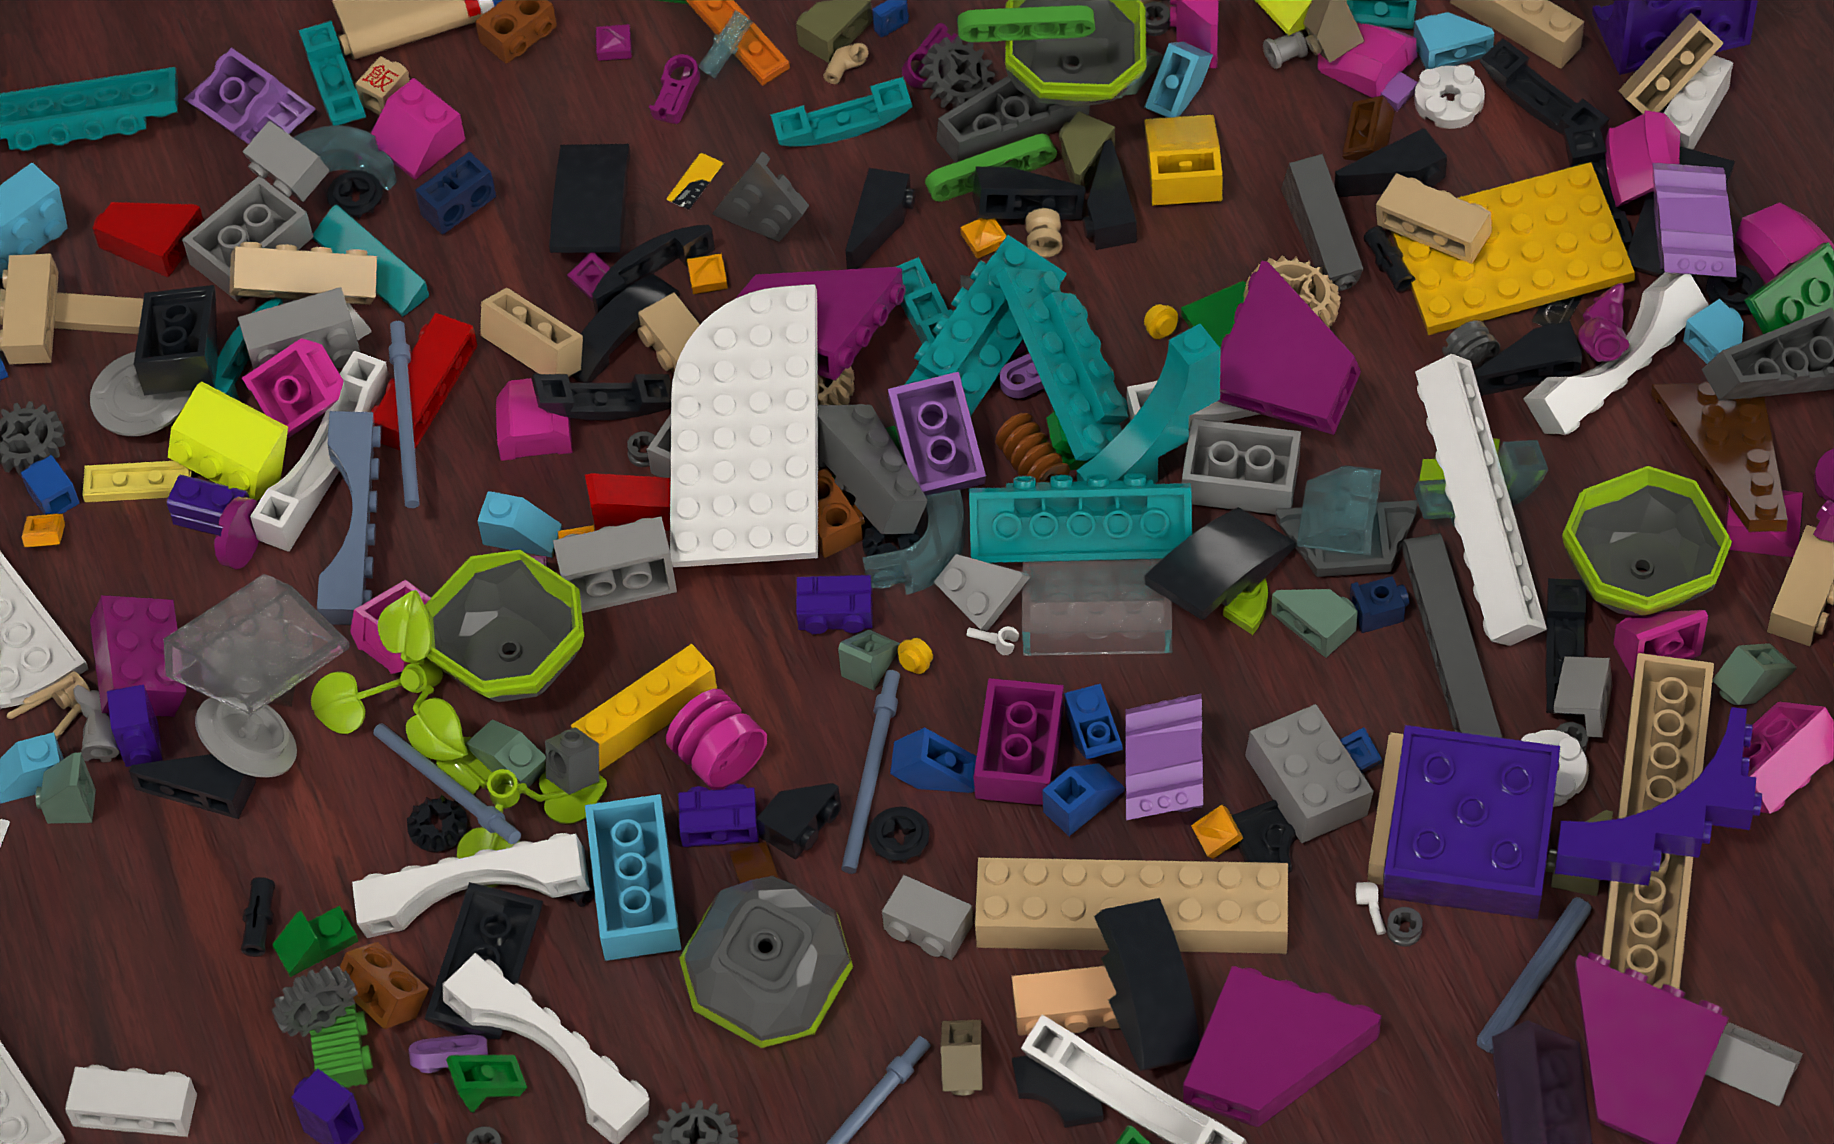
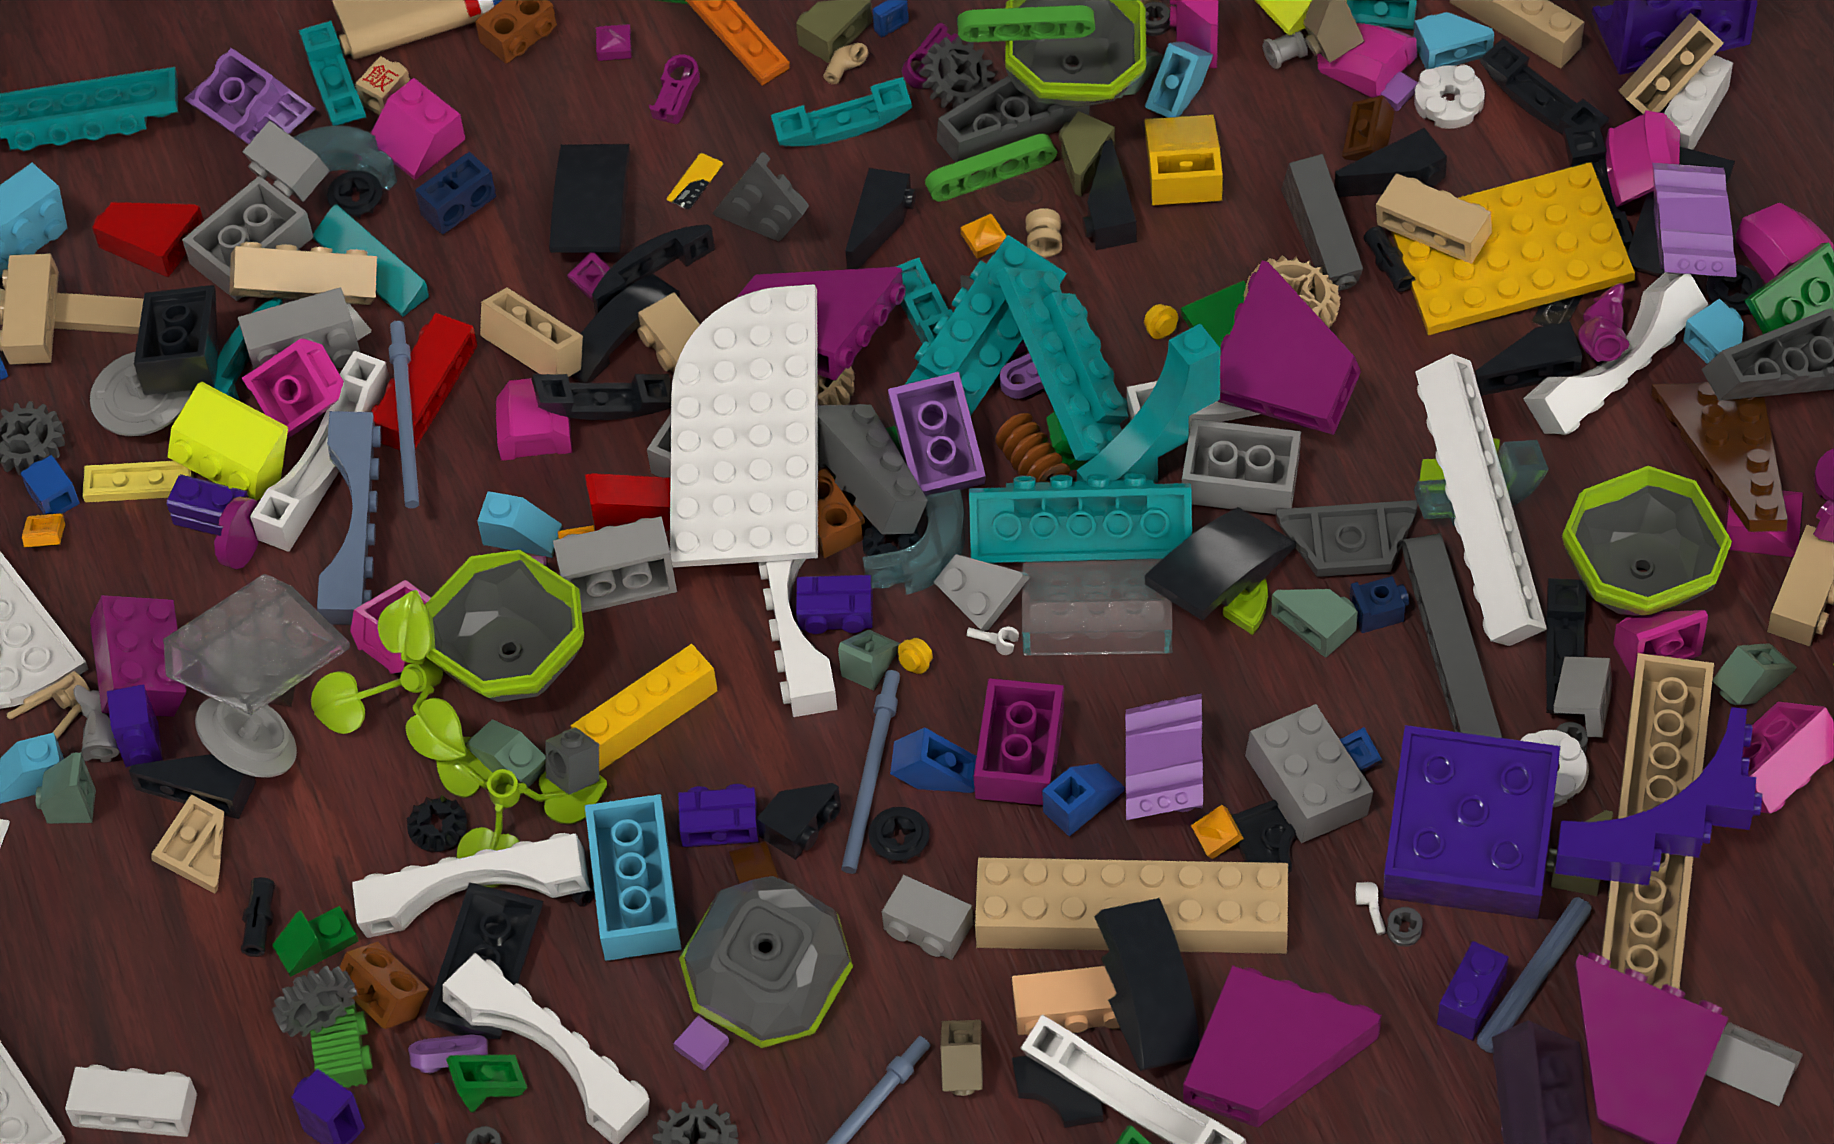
sand blue bar [373,723,521,844] -> none
dark grey bush [627,432,655,467] -> none
dark pink wheel [666,689,767,790] -> none
light orange tile [687,253,728,294] -> none
clear light blue pin [698,10,753,79] -> none
black slope [972,166,1085,220] -> none
blue slope [1064,684,1123,759] -> none
clear light blue slope [1297,465,1381,555] -> none
tan tile [1368,732,1404,885] -> none
dark grey wheel [1442,320,1500,374] -> none
none -> tan wing [151,794,224,894]
none -> medium lavender tile [673,1016,729,1071]
none -> white arch [758,559,837,717]
none -> dark purple piece [1437,941,1509,1041]

